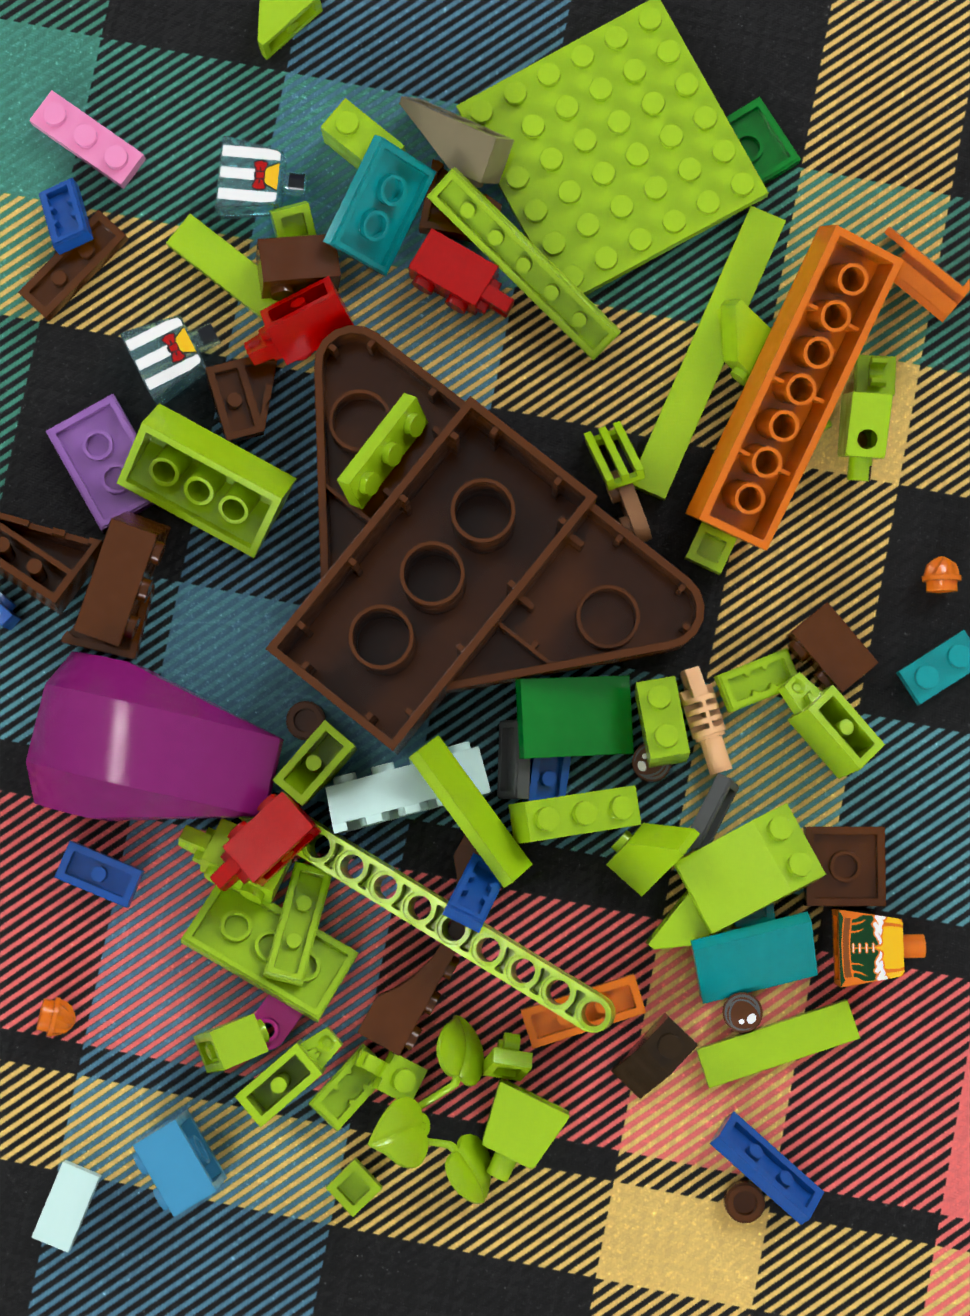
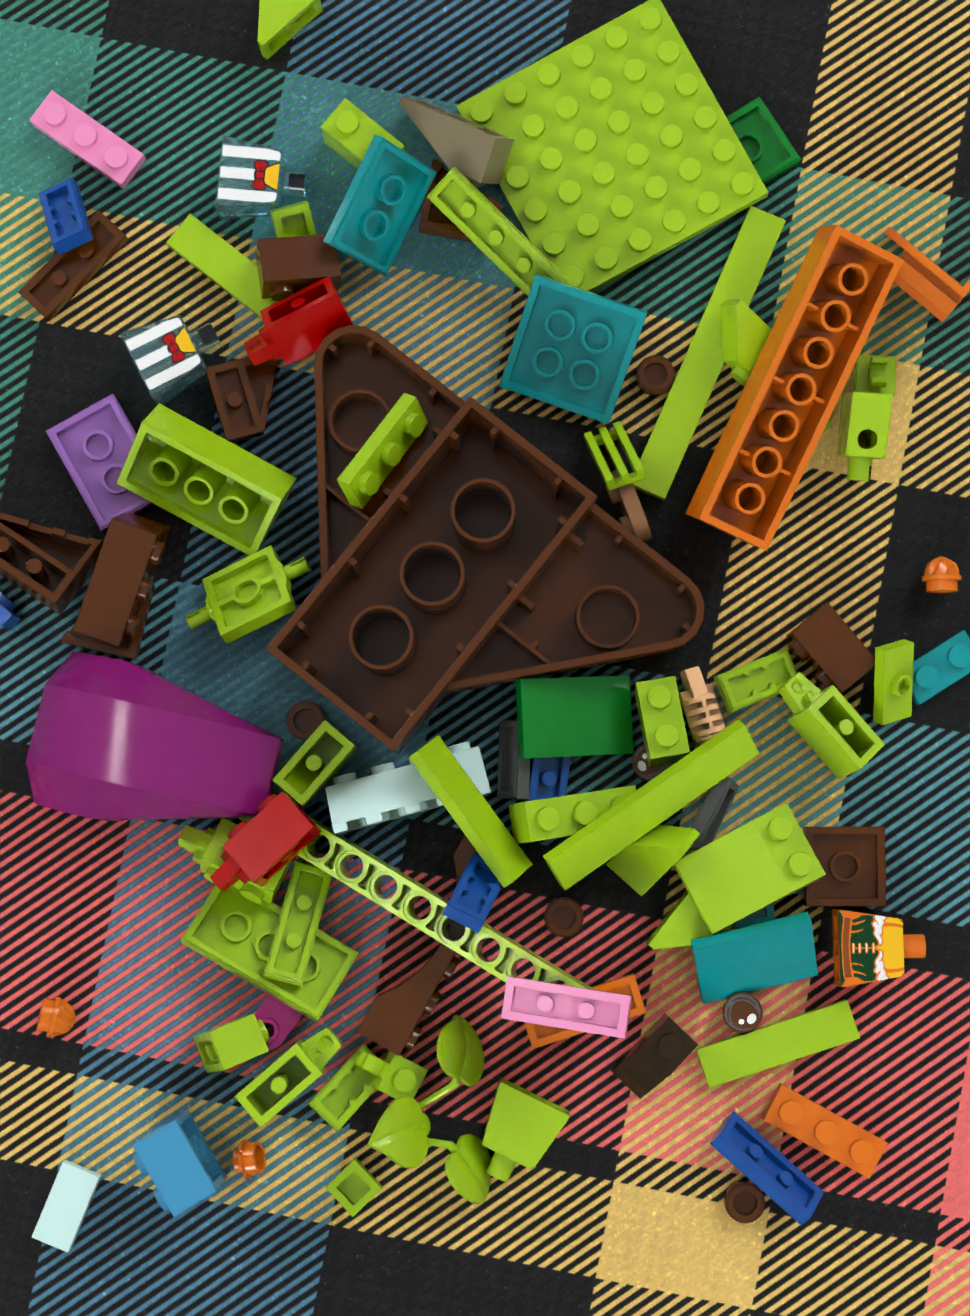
blue plate [54,841,145,908] -> none
red hinge [408,228,514,318] -> none
lime tile [483,1032,533,1081] -> none
lime plate [684,522,737,575] -> none
none -> lime plate [185,545,312,644]
none -> orange plate [232,1139,266,1180]
none -> teal plate [499,274,648,424]
none -> bright pink plate [501,976,632,1039]
none -> lime tile [543,719,759,891]
none -> reddish brown tile [544,897,584,937]
none -> reddish brown tile [636,355,675,396]
none -> orange plate [762,1083,888,1179]
none -> lime plate [873,639,914,725]

